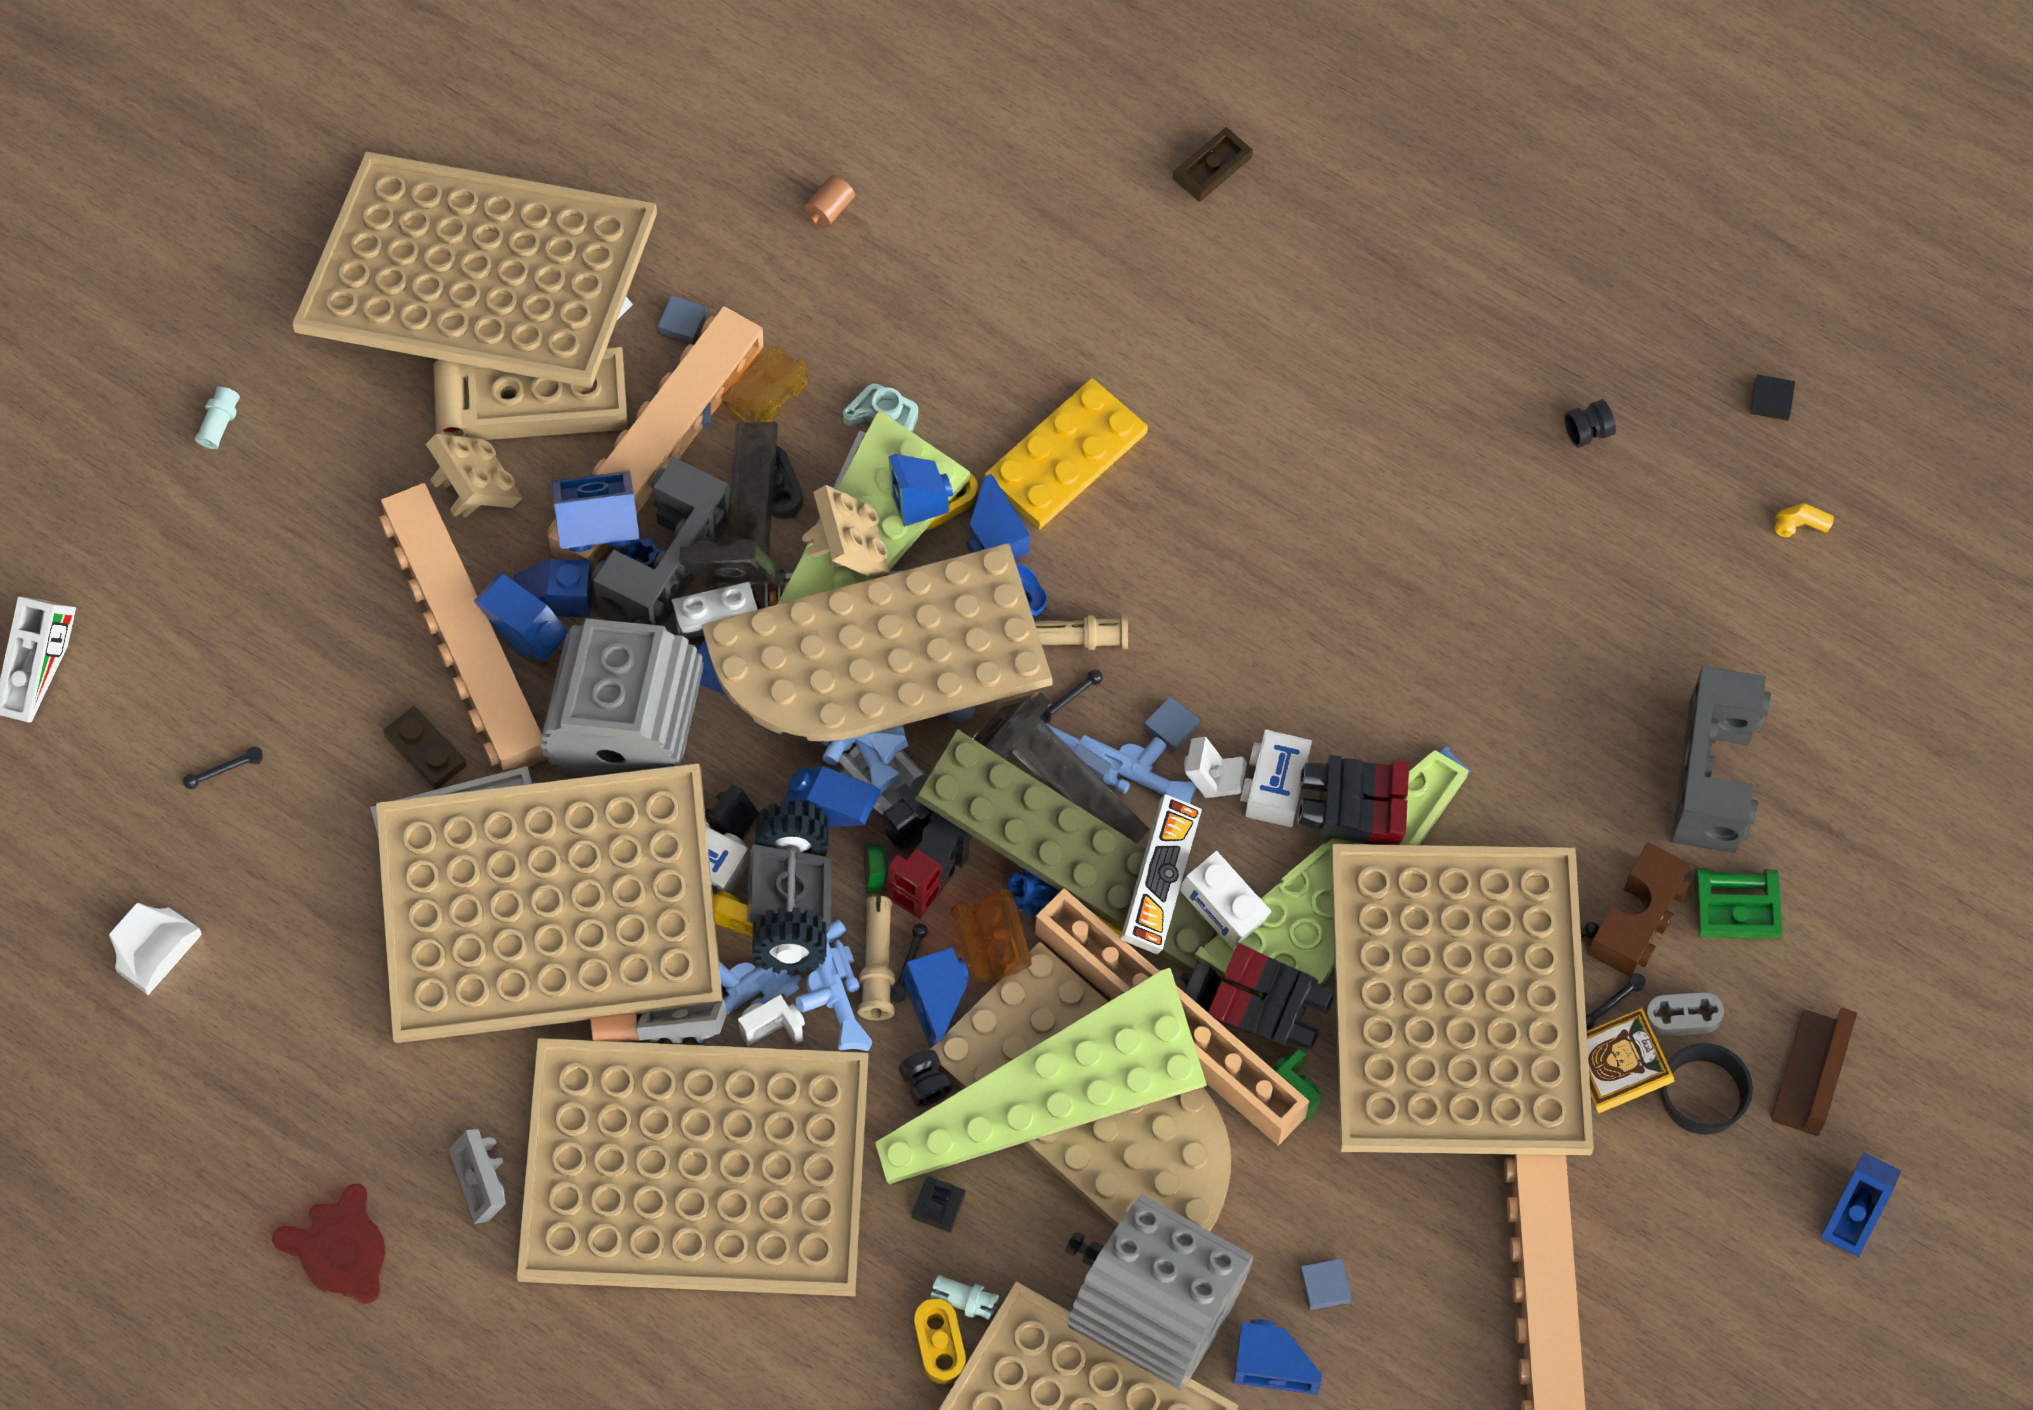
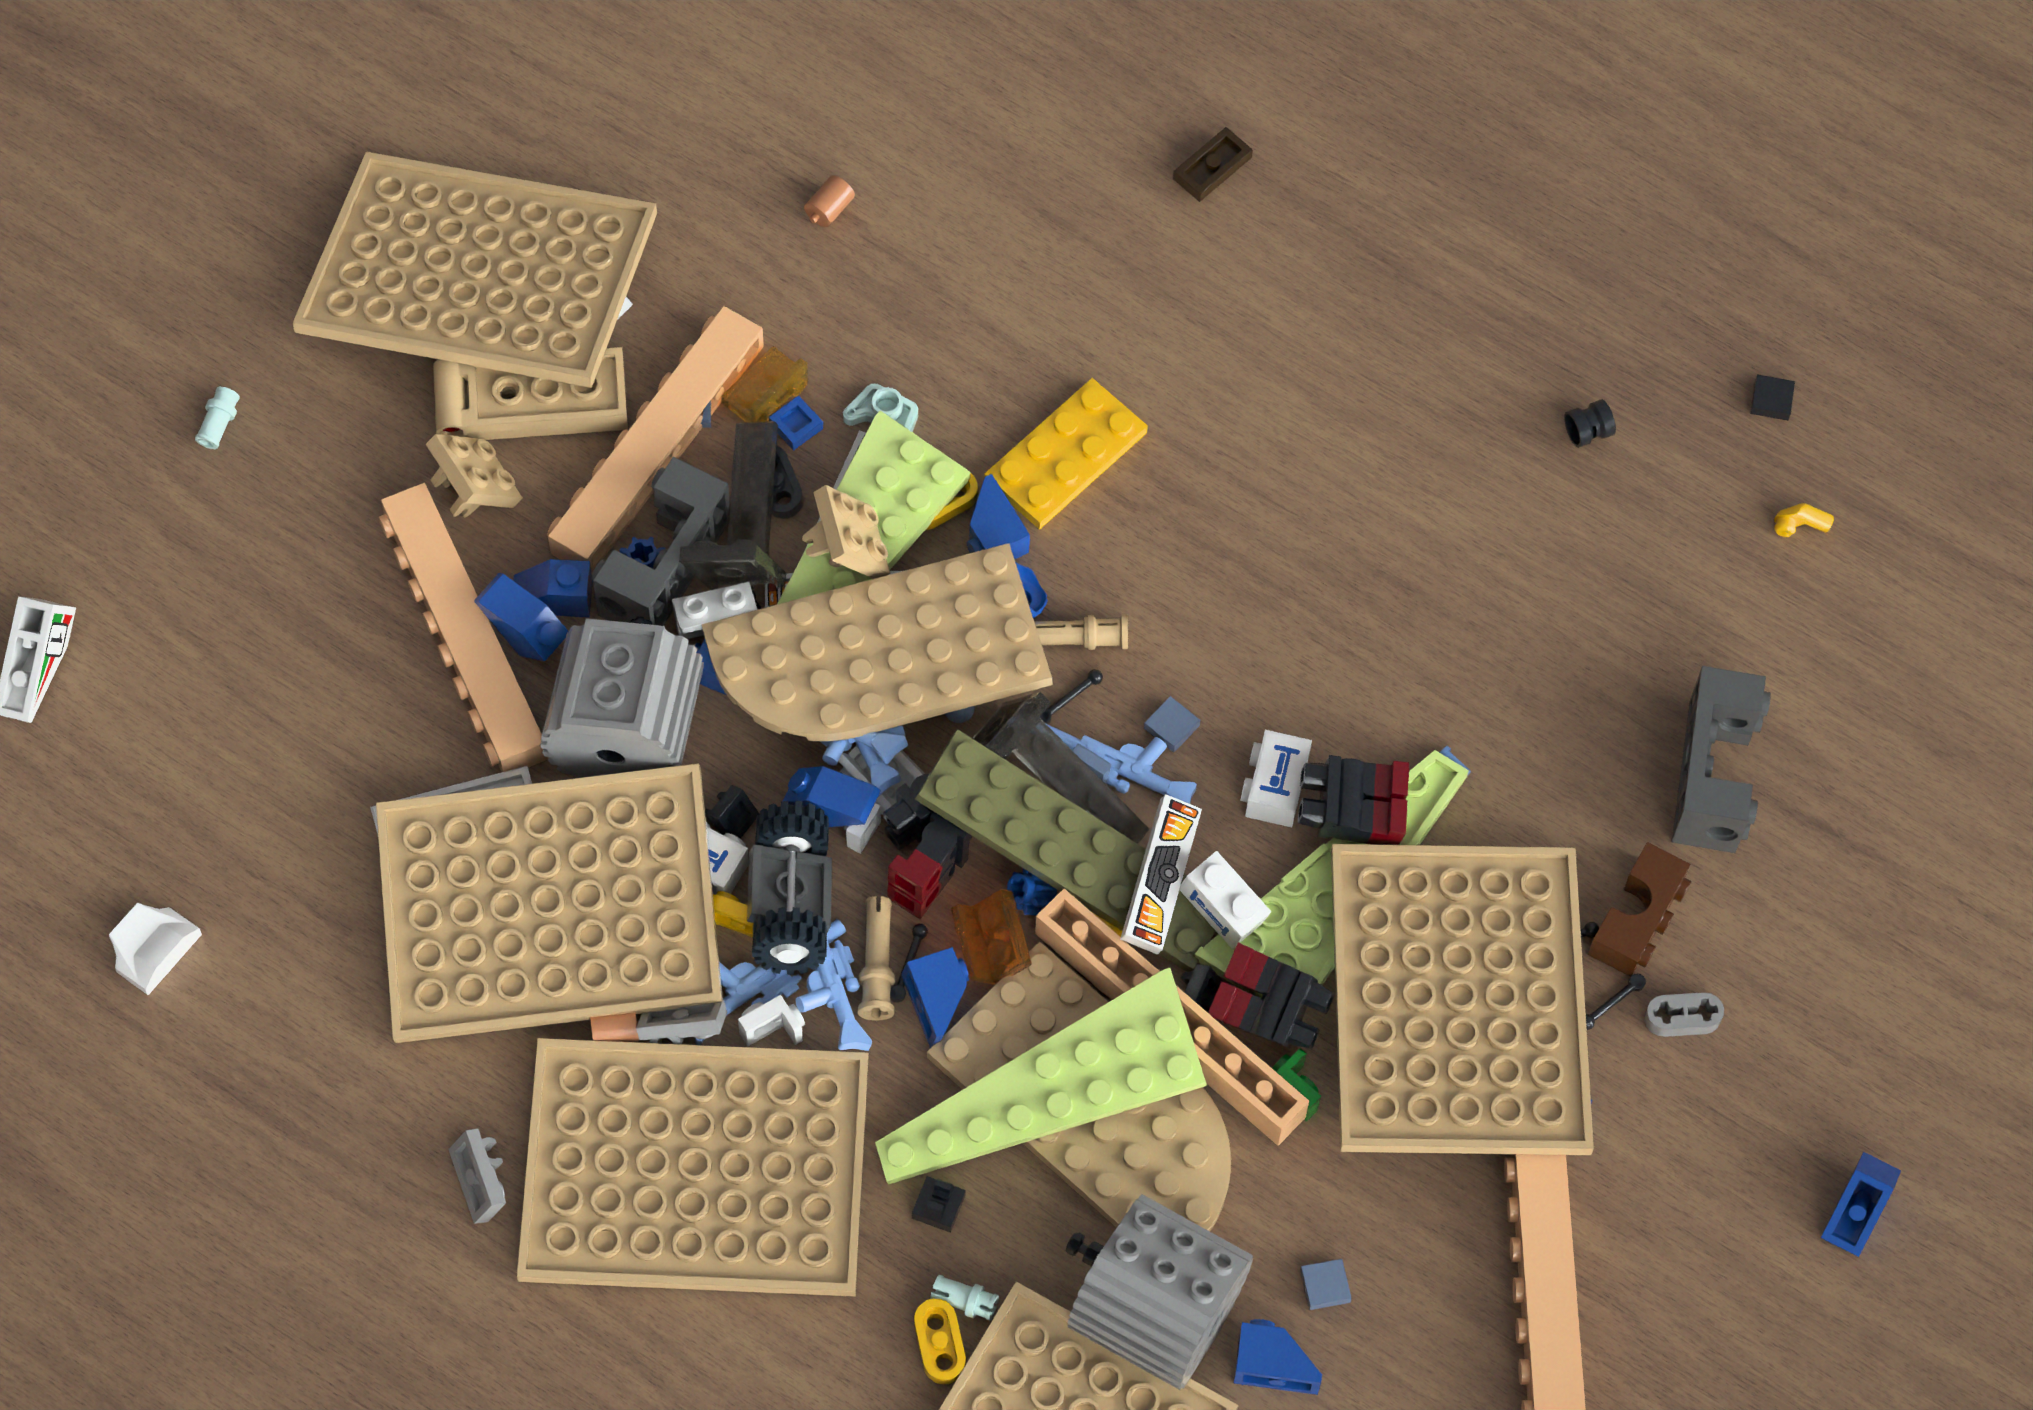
black hinge [183,747,263,789] -> none
clear red tile [272,1183,386,1304] -> none
dark brown plate [383,706,467,790] -> none
slope [552,471,640,552] -> none
sand blue tile [658,295,708,345] -> none
green tile [864,845,886,893] -> none
blue slope [888,454,953,527] -> none
black wheel [898,1050,953,1106] -> none
white bracket [1184,737,1247,798] -> none
tile [1587,1008,1675,1114] -> none
black tyre [1662,1043,1753,1135] -> none
green plate [1694,868,1782,939] -> none
reddish brown panel [1771,1007,1857,1136] -> none
none -> blue plate [769,395,823,451]
none -> white plate [844,803,881,854]

